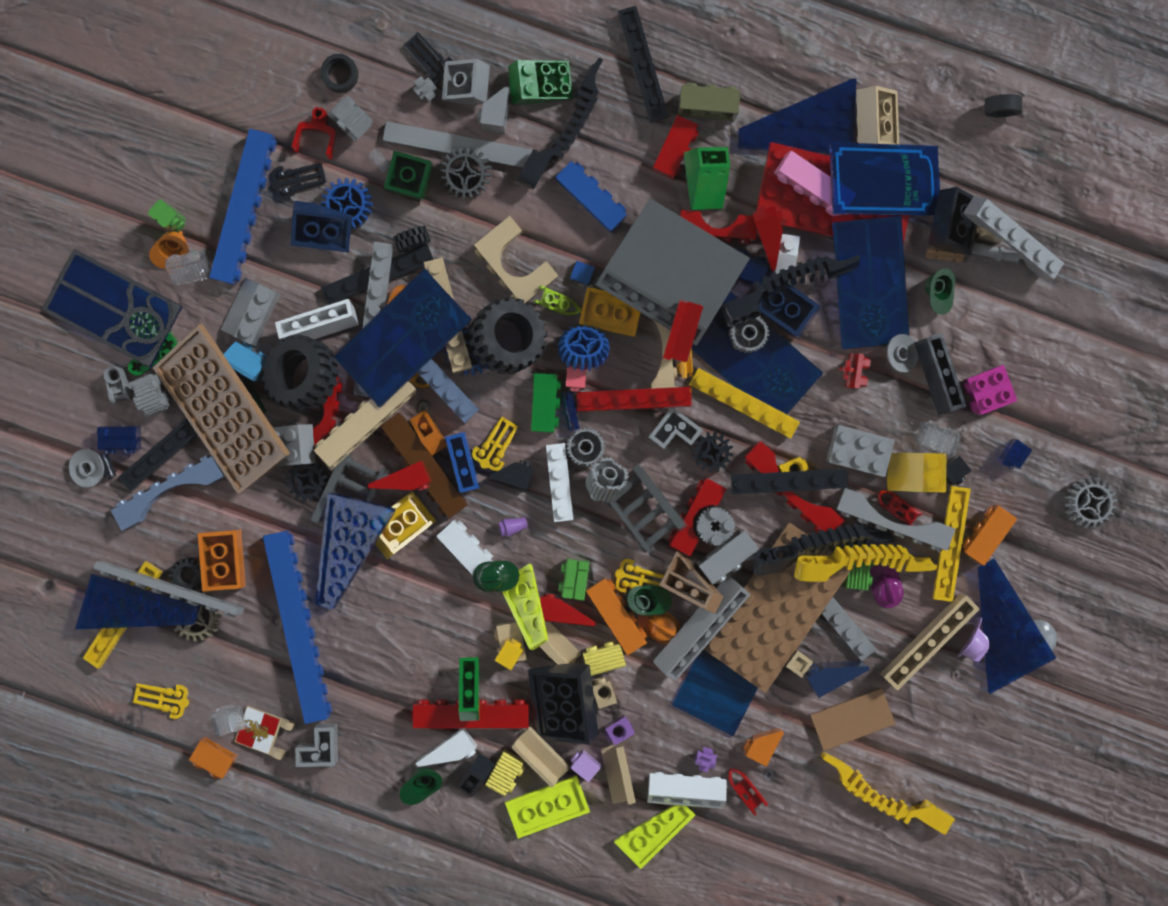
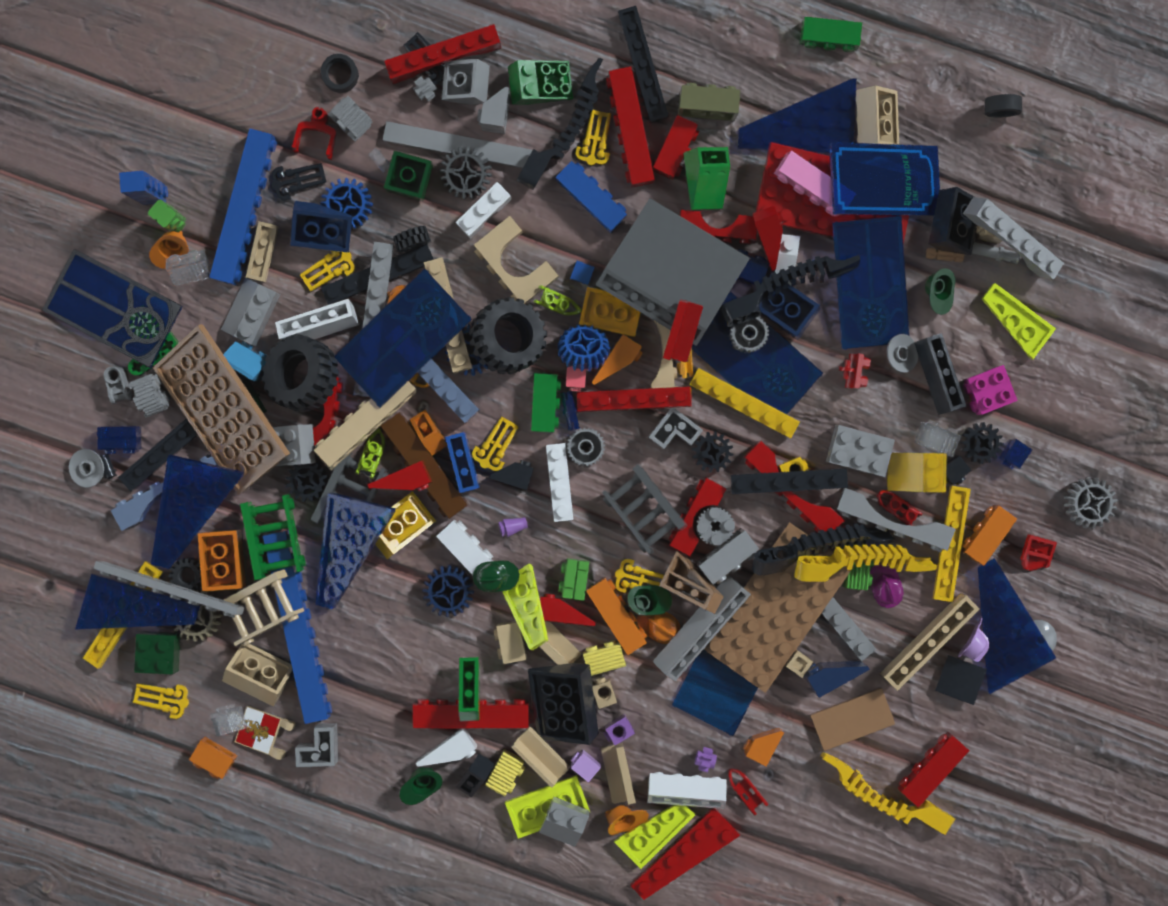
yellow brick [495,638,524,670] -> none
light grey brick [585,457,629,502] -> none
none -> blue brick [119,171,168,205]
none -> dark green brick [134,631,180,675]
none -> clear blue wing [151,454,244,569]
none -> tan fence [218,569,304,646]
none -> tan slope [222,644,293,707]
none -> green fence [240,494,306,580]
none -> tan plate [246,221,279,282]
none -> yellow piece [300,250,355,292]
none -> lime piece [355,428,385,479]
none -> red arch [384,24,502,84]
none -> dark blue gear [422,565,474,617]
none -> white arch [456,182,512,239]
none -> light grey slope [539,796,589,847]
none -> yellow piece [576,110,611,166]
none -> orange slope [591,334,643,385]
none -> orange piece [605,805,649,835]
none -> red brick [606,66,655,188]
none -> red wing [631,808,740,900]
none -> green brick [800,17,862,52]
none -> red brick [898,732,970,808]
none -> black slope [935,655,987,705]
none -> black gear [960,422,1004,464]
none -> neon yellow wing [982,283,1056,360]
none -> red slope [1020,534,1057,571]

